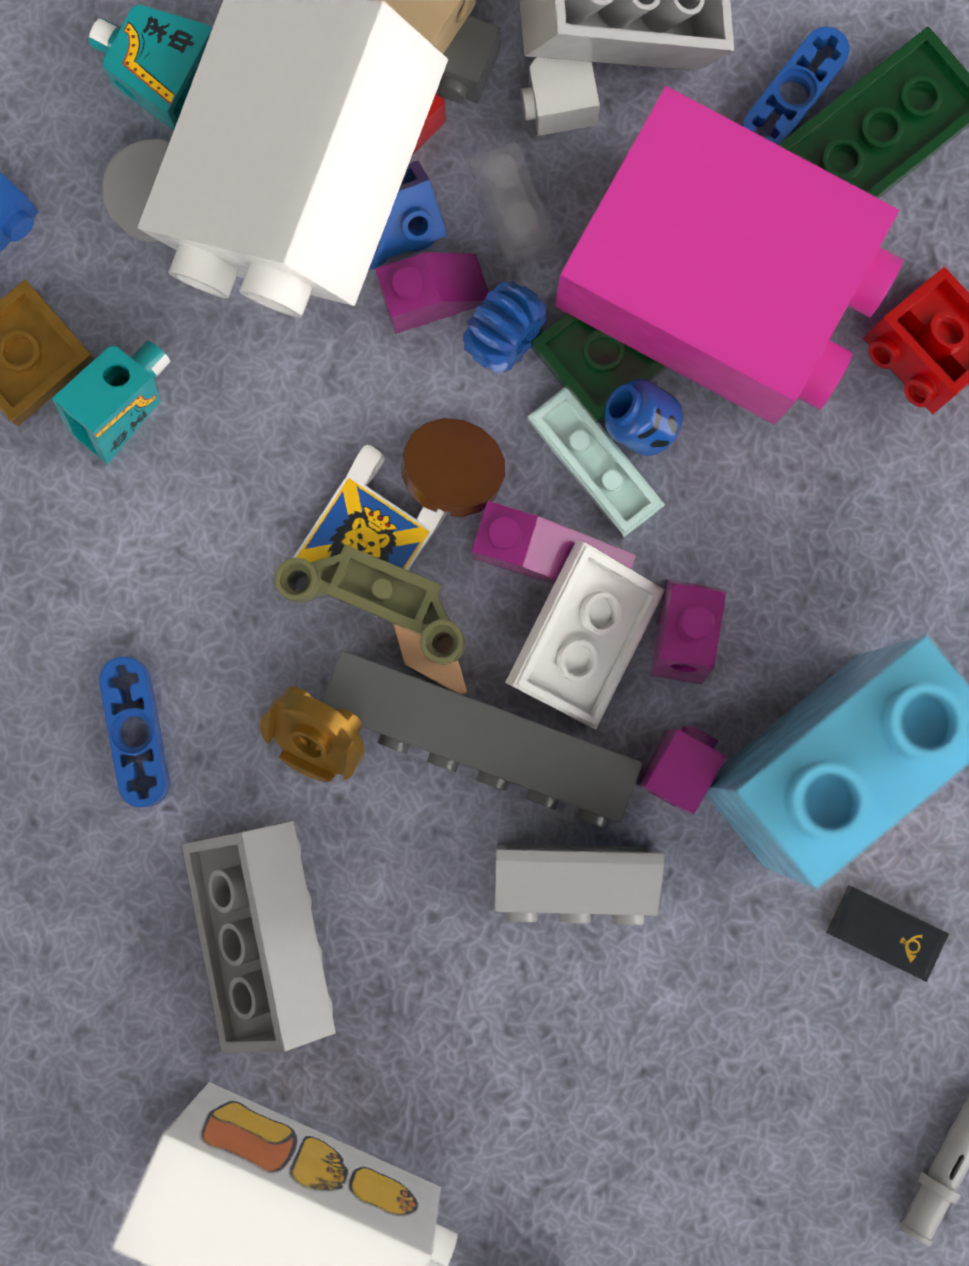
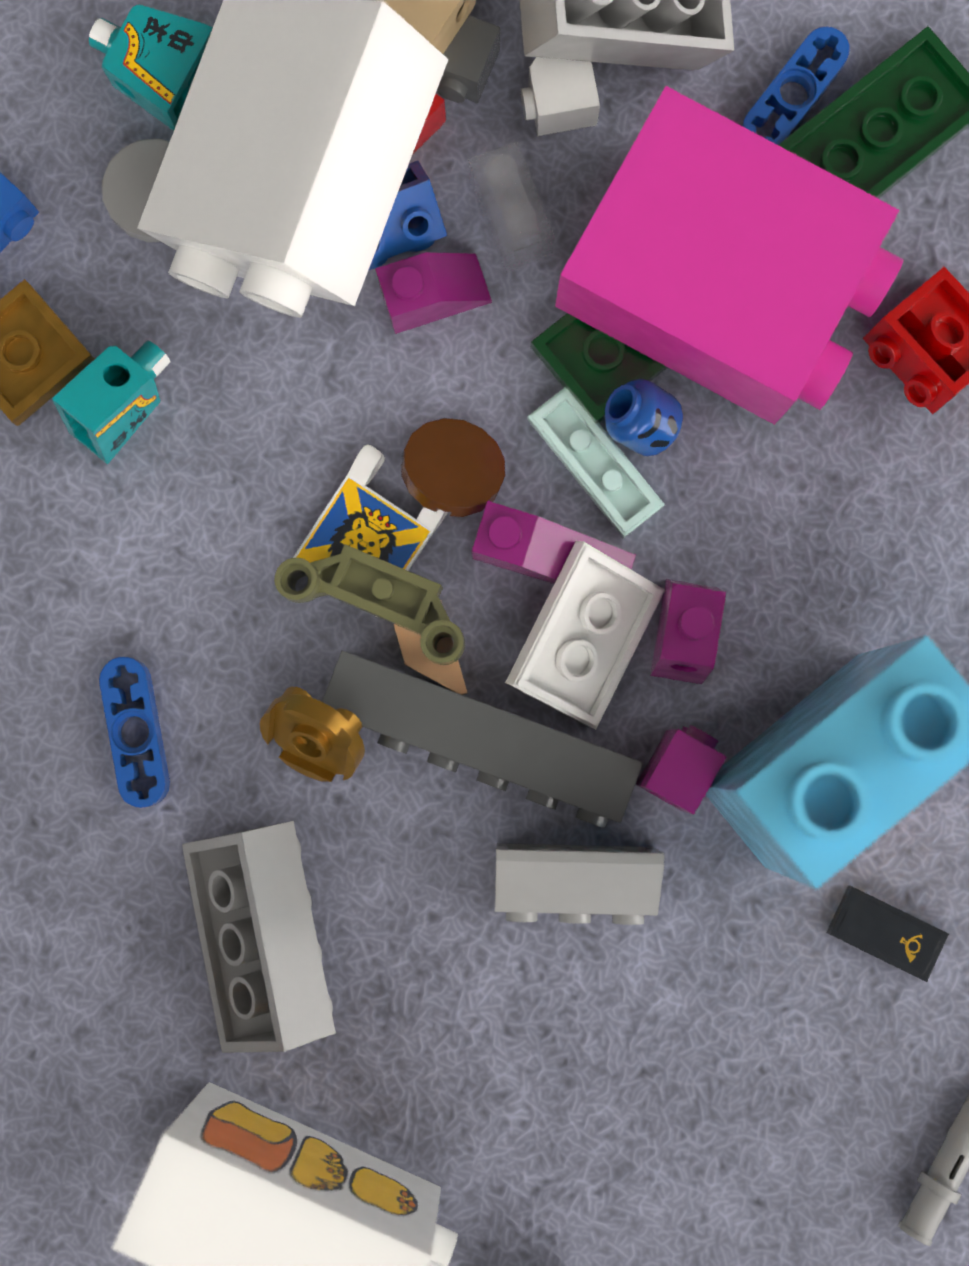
blue gear [463,281,546,373] -> none

